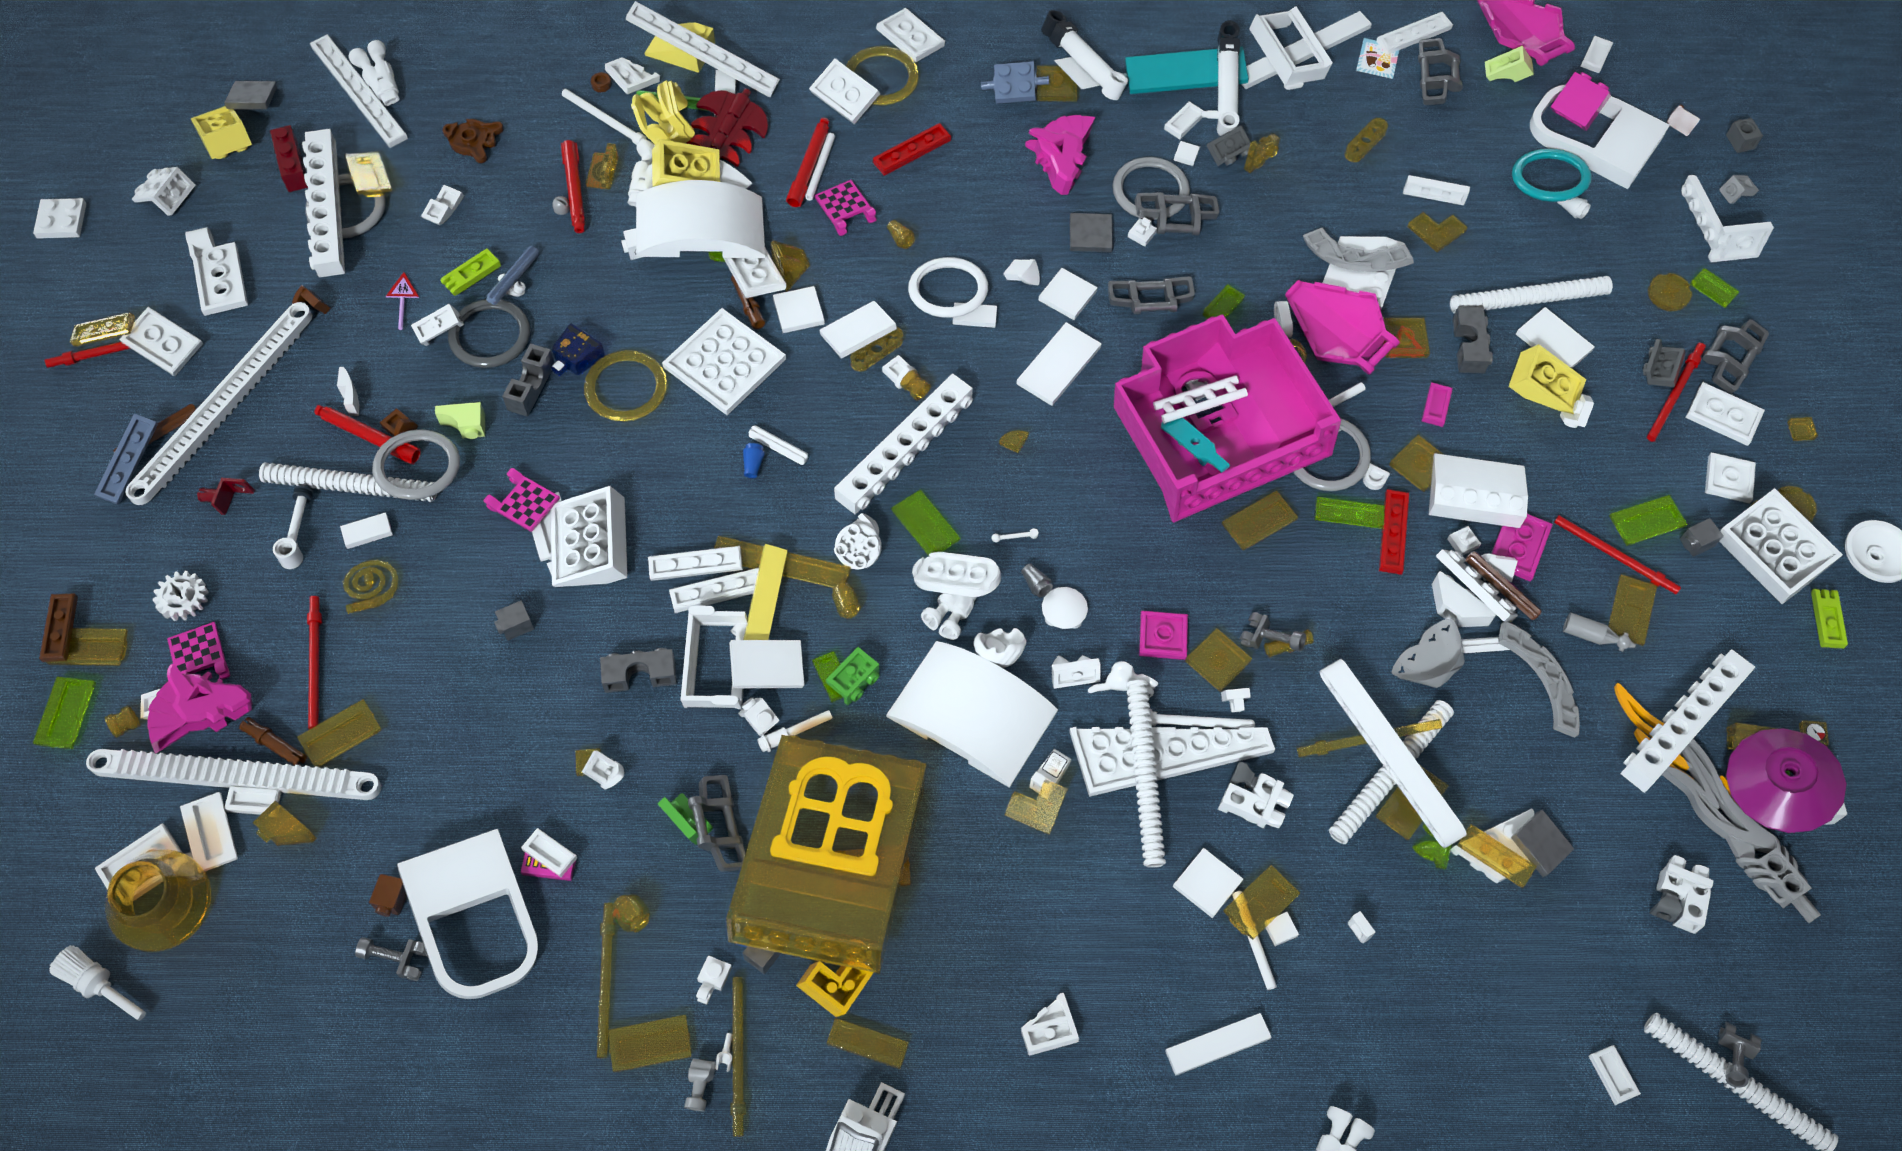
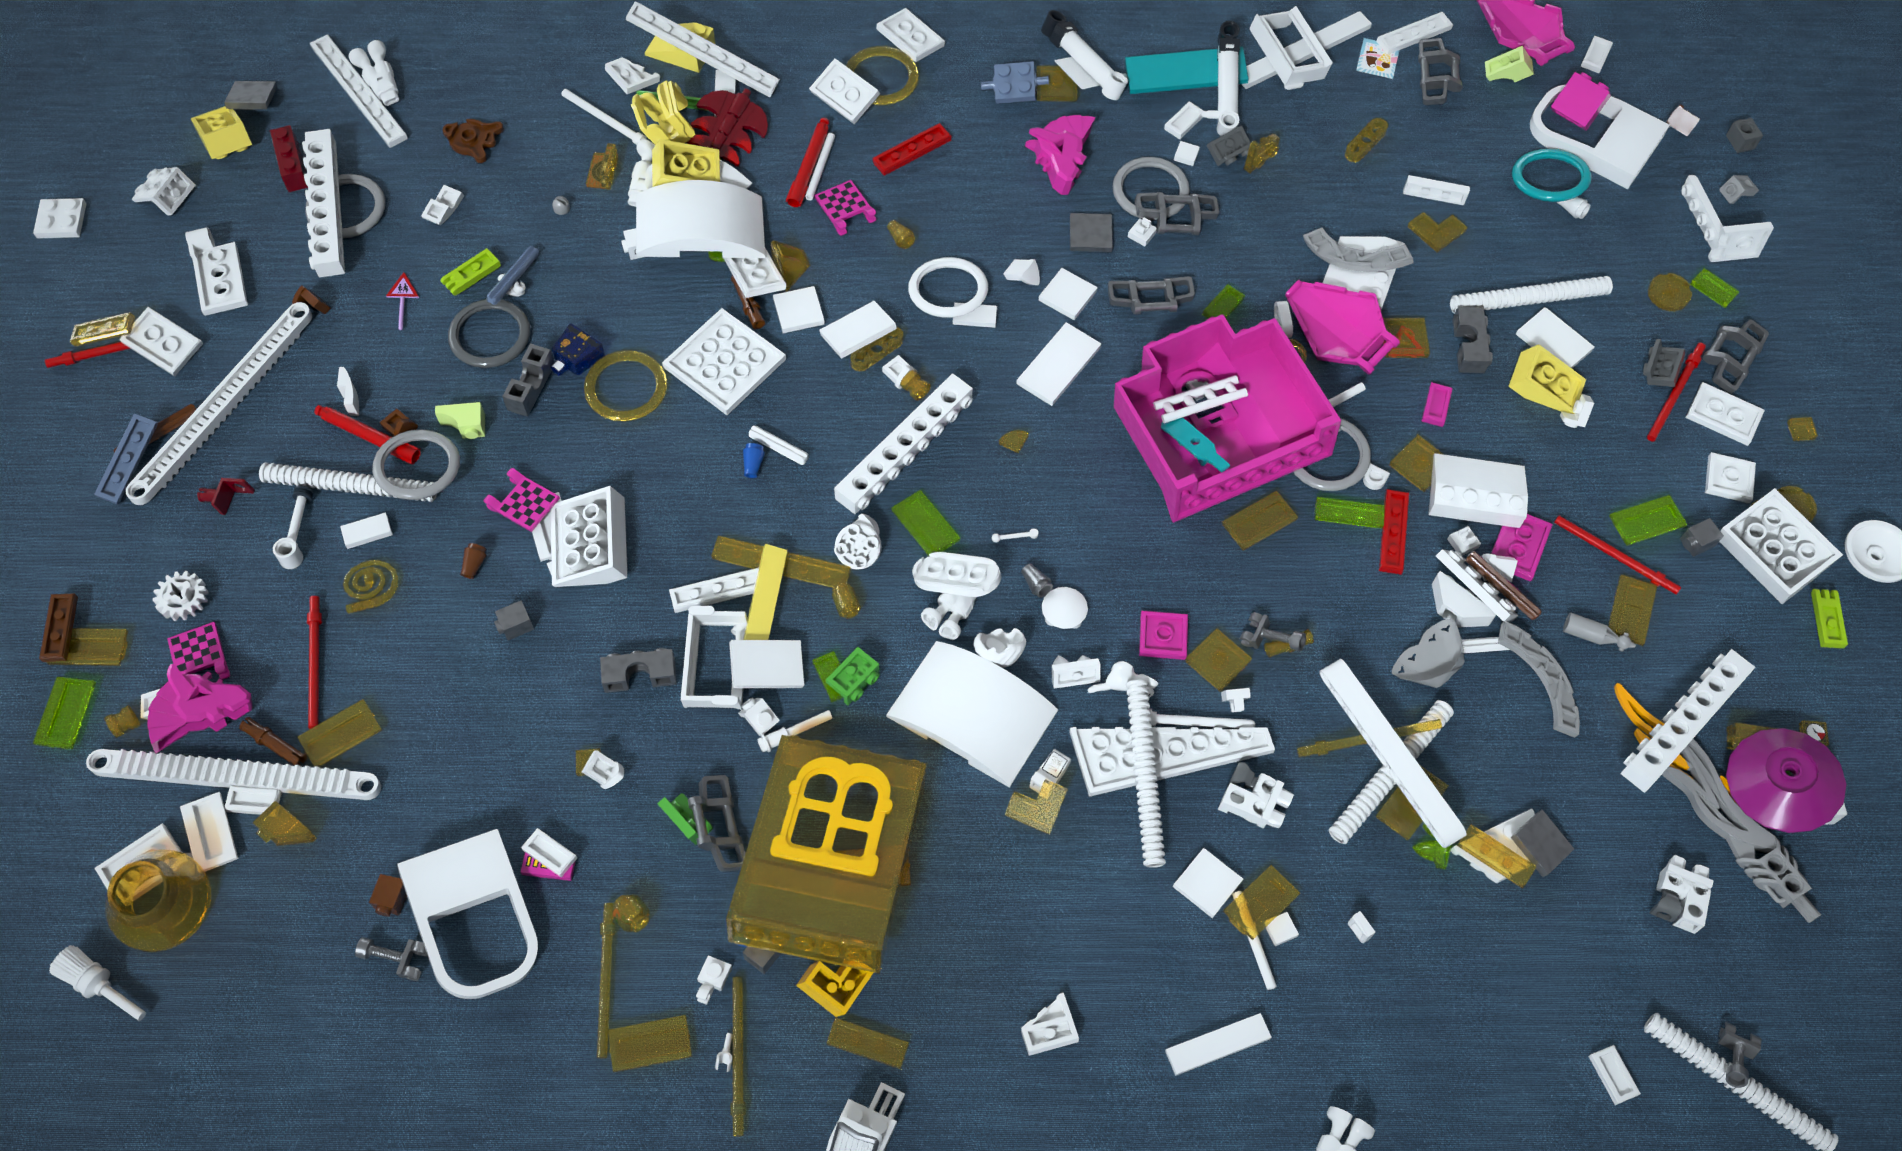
clear yellow piece [345,152,392,197] -> none
white hinge [411,304,464,346] -> none
red piece [561,140,585,233] -> none
reddish brown tile [591,72,612,92] -> none
white tile [648,546,743,581] -> none
light grey leg [684,1059,715,1111] -> none
none -> reddish brown cone [460,543,487,579]

